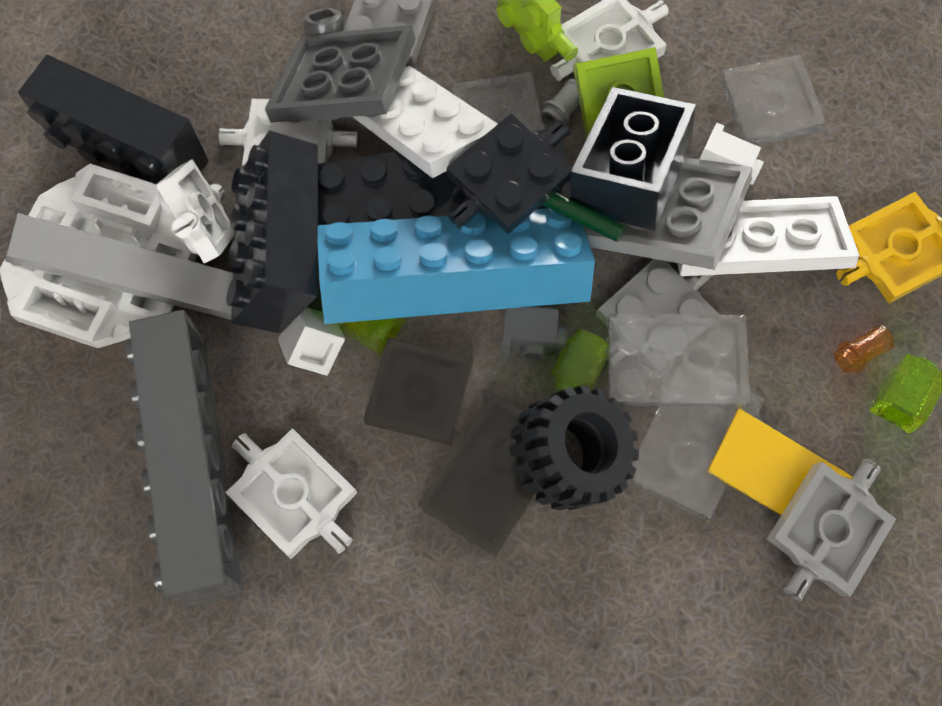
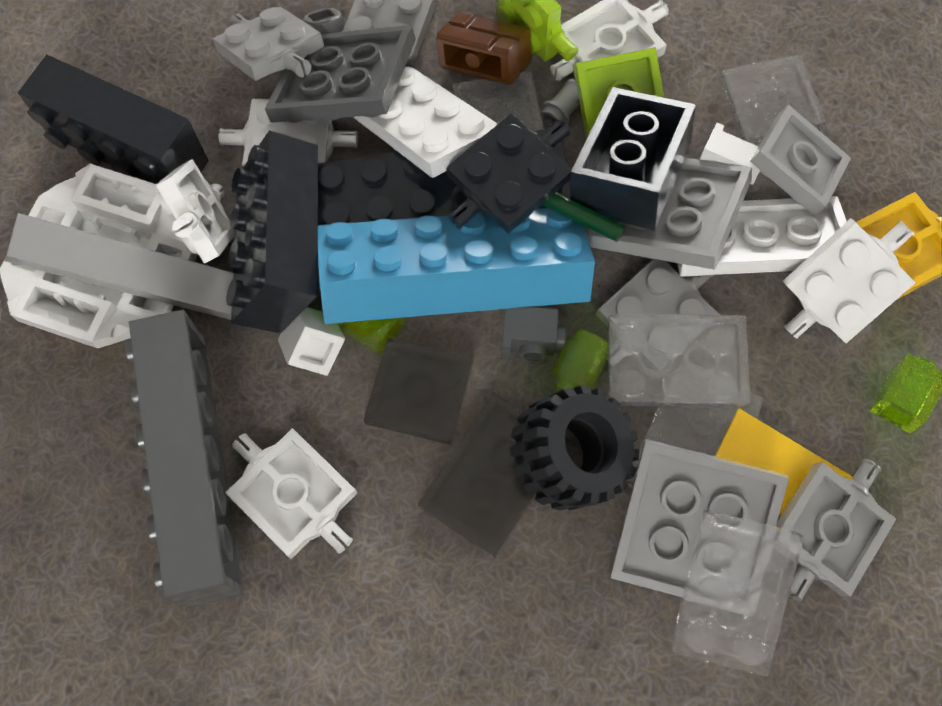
clear orange pin [834,325,895,374] -> none
none -> light grey plate [213,7,324,81]
none -> reddish brown brick [436,12,532,86]
none -> light grey plate [610,439,789,616]
none -> clear plate [671,510,804,677]
none -> light grey plate [750,104,851,216]
none -> white plate [783,218,916,343]

